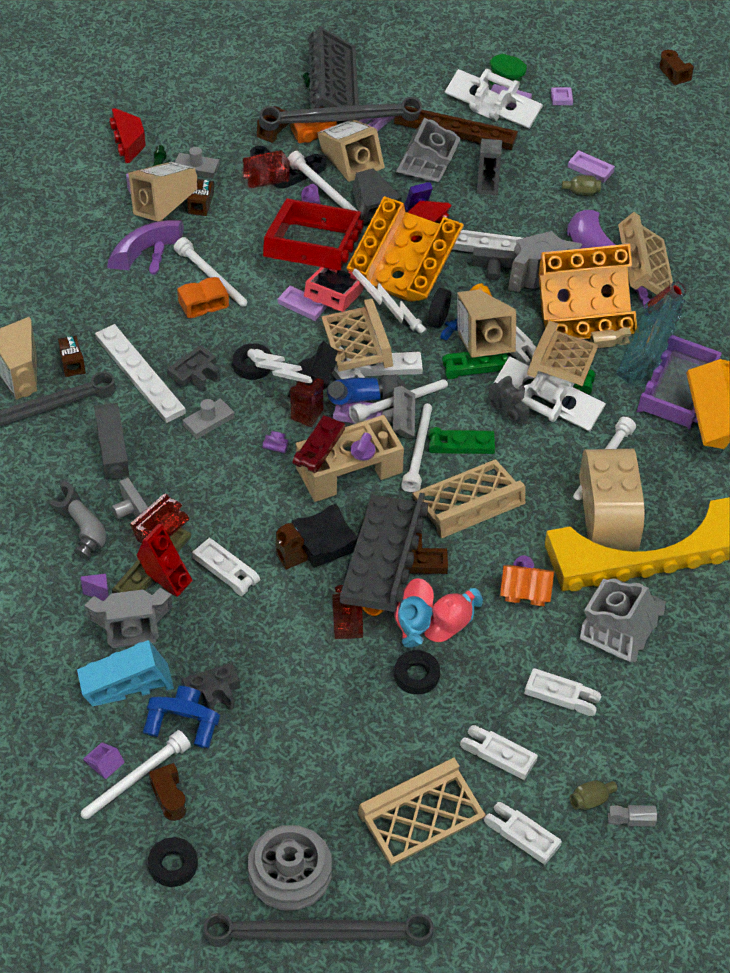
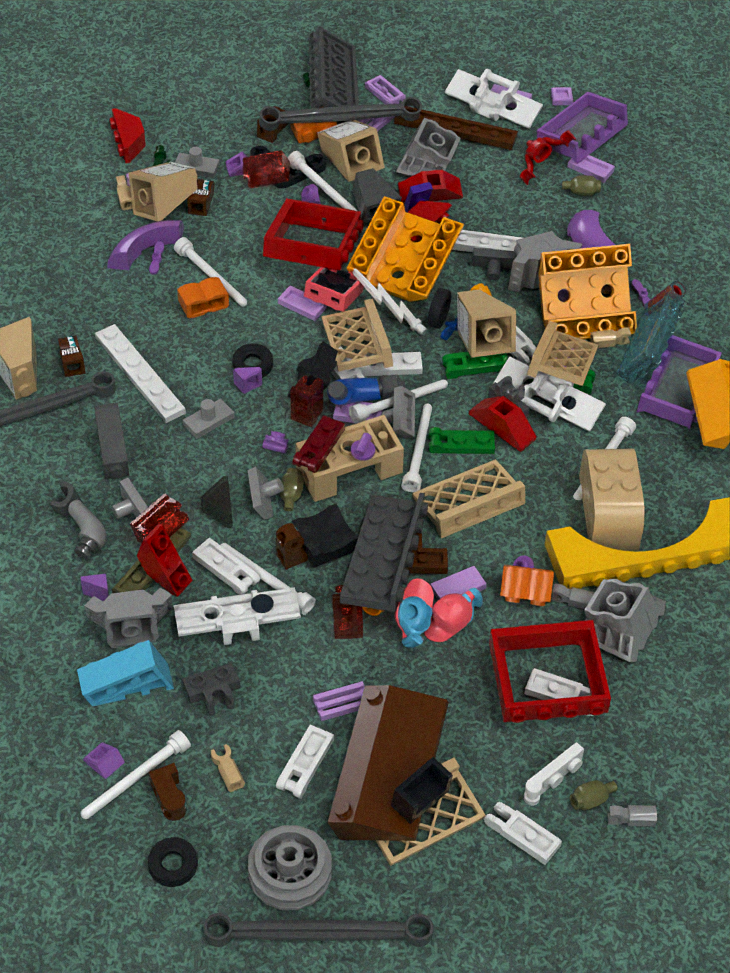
blue connector [143,686,220,749] -> none
dark grey plate [167,345,220,391] -> none
white piece [247,349,312,383] -> none
black tyre [394,650,440,694] -> none
white hinge [460,725,538,780] -> none
dark grey slope [477,139,502,195] -> none
green hat [489,54,527,86] -> none
tan fence [618,212,677,304] -> none
reddish brown leg [659,49,694,86] -> none
none -> tan bar [116,175,133,210]
none -> white piece [174,587,301,645]
none -> clear smoke slope [201,476,233,528]
none -> tan bar [211,744,245,792]
none -> white piece [220,543,316,615]
none -> medium lavender slope [225,151,253,176]
none -> medium lavender slope [233,367,262,394]
none -> light grey tile [248,467,284,519]
none -> white plate [276,725,334,799]
none -> olive plant [280,468,304,511]
none -> lavender tile [313,681,364,721]
none -> reddish brown slope [328,685,449,841]
none -> lavender tile [365,75,406,104]
none -> black panel [391,757,453,824]
none -> red slope [397,170,463,204]
none -> lavender tile [430,566,486,600]
none -> red slope [468,396,537,452]
none -> red piece [489,620,611,723]
none -> red piece [520,130,576,185]
none -> white plate [524,742,584,806]
none -> medium lavender window [537,92,628,164]
none -> light grey bar [551,584,595,609]

